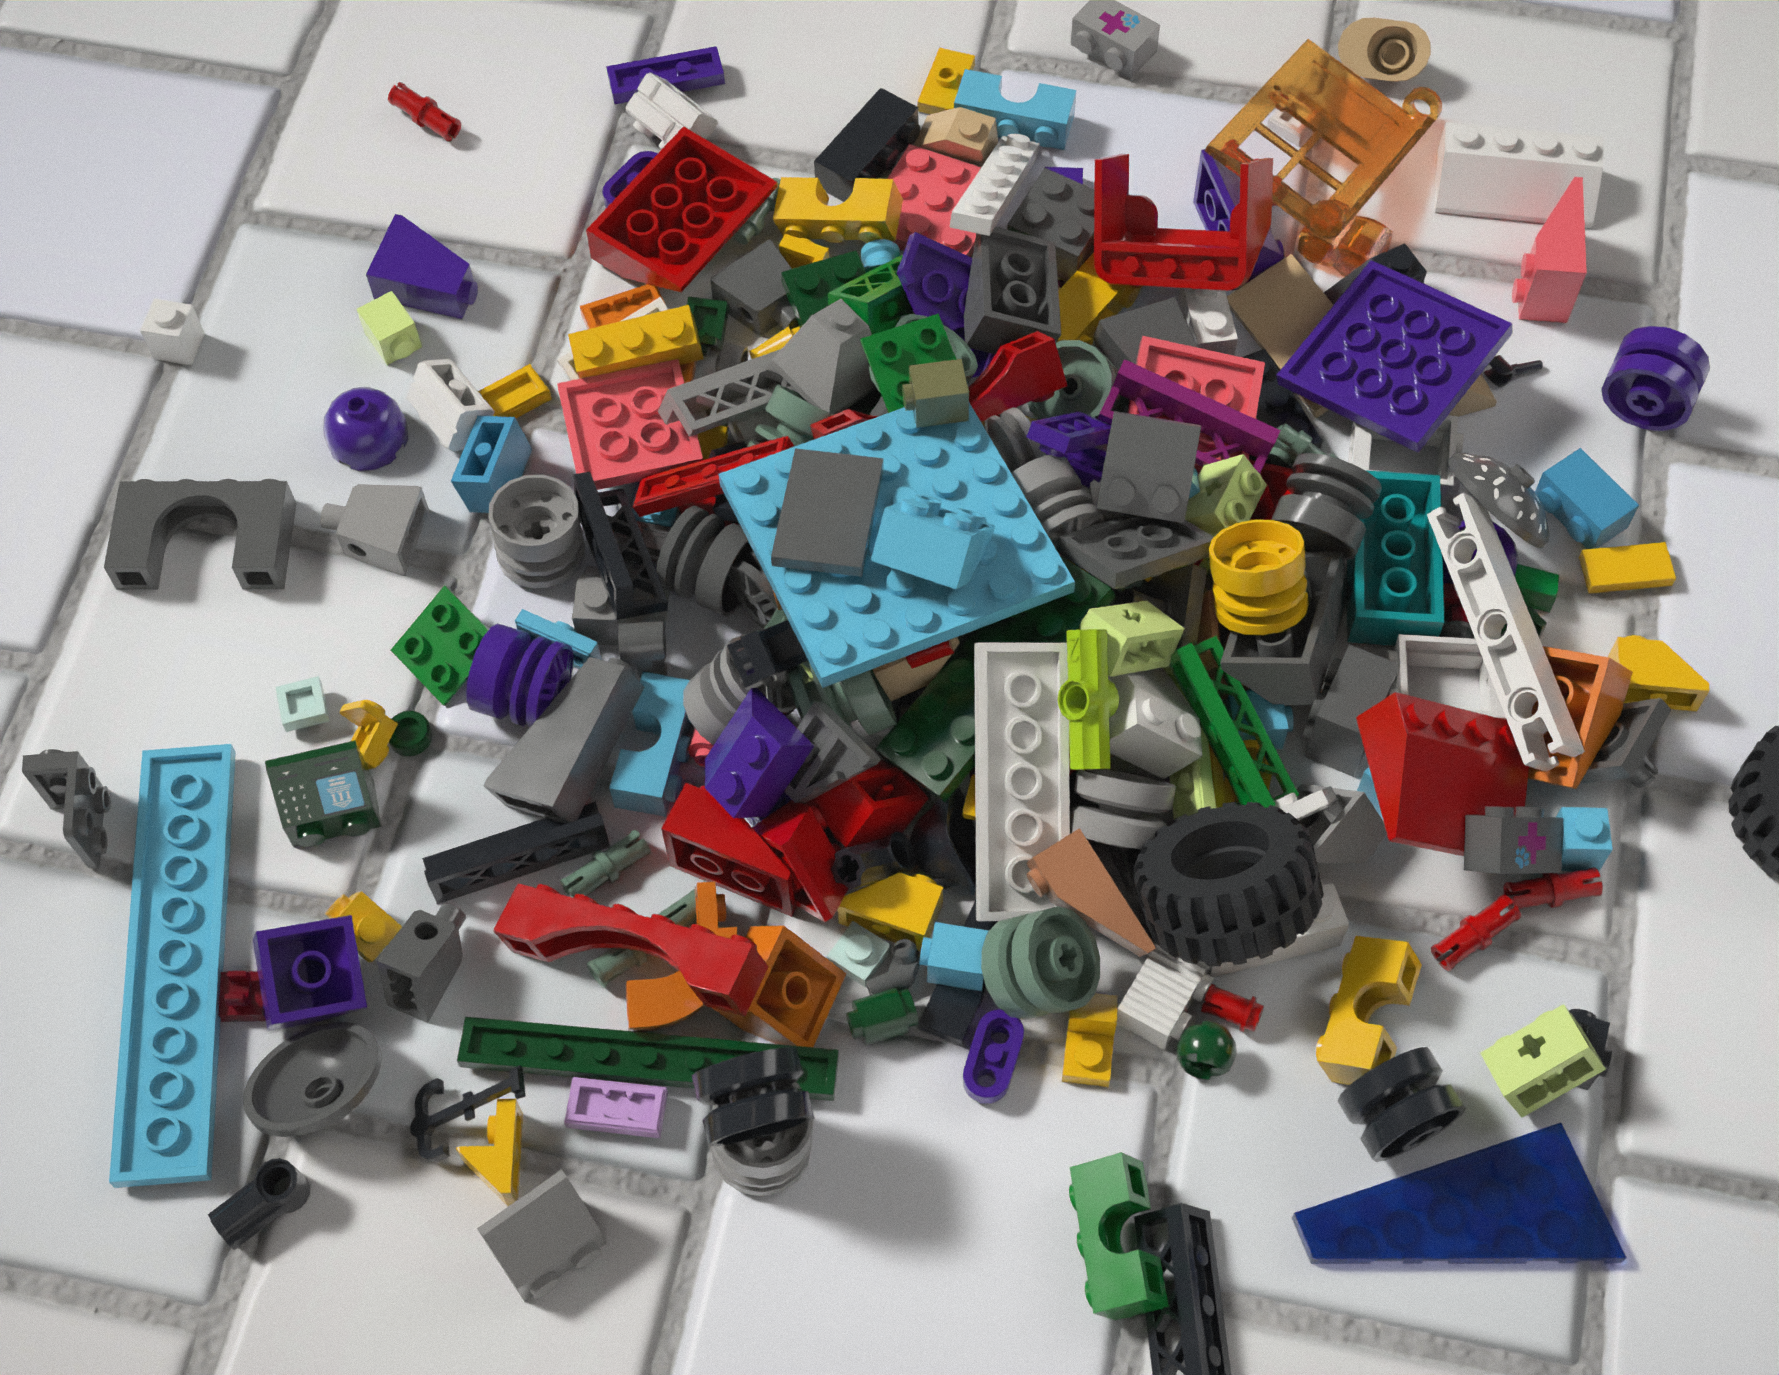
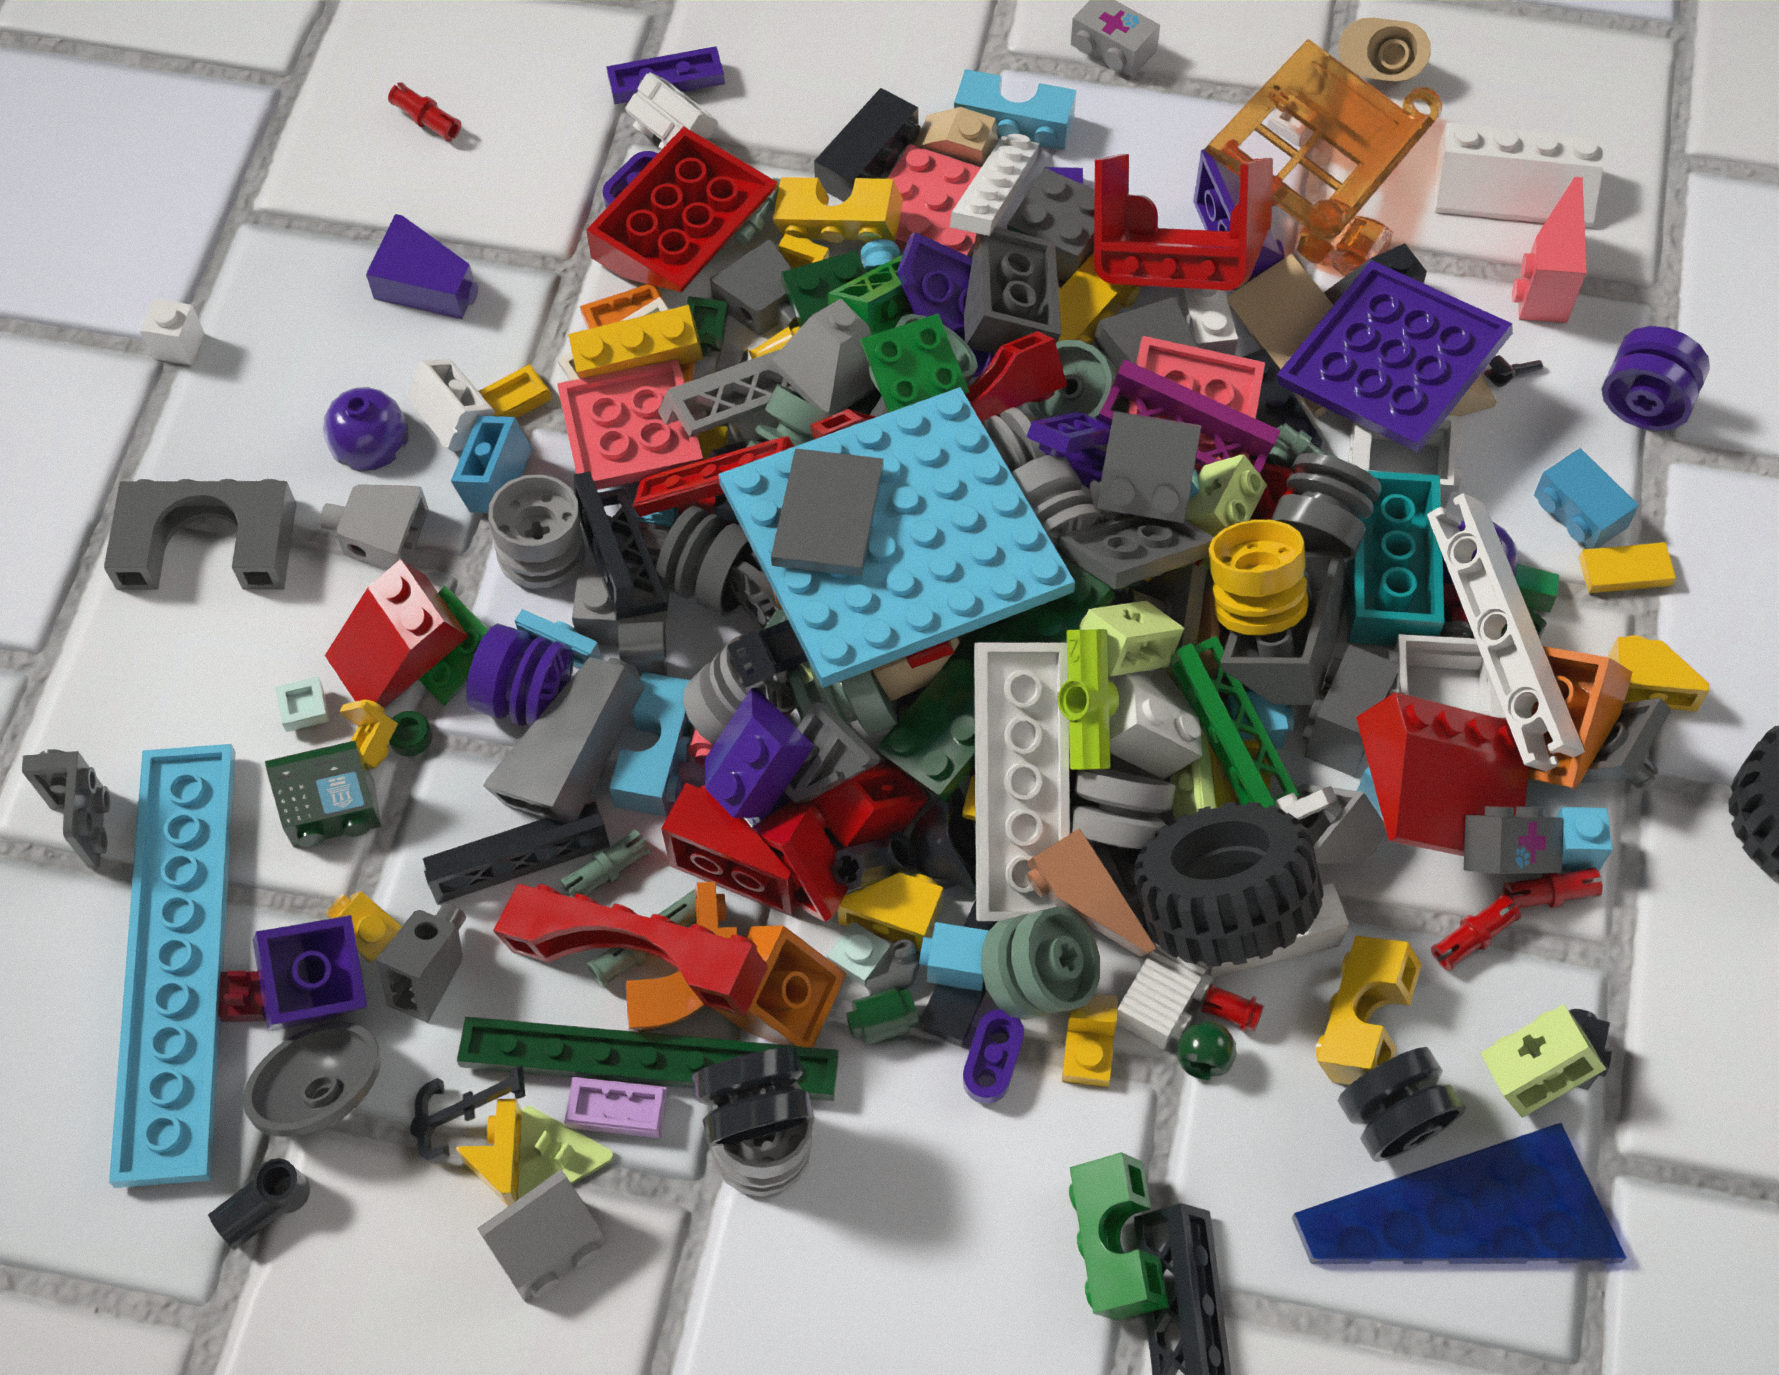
yellowish green brick [356,291,422,365] -> none
medium azure slope [871,494,995,589] -> none
olive brick [902,359,969,428] -> none
yellow plate [917,47,975,114] -> none
dark grey dish [1448,452,1549,549] -> none
none -> red slope [324,559,469,708]
none -> yellowish green piece [518,1106,613,1199]

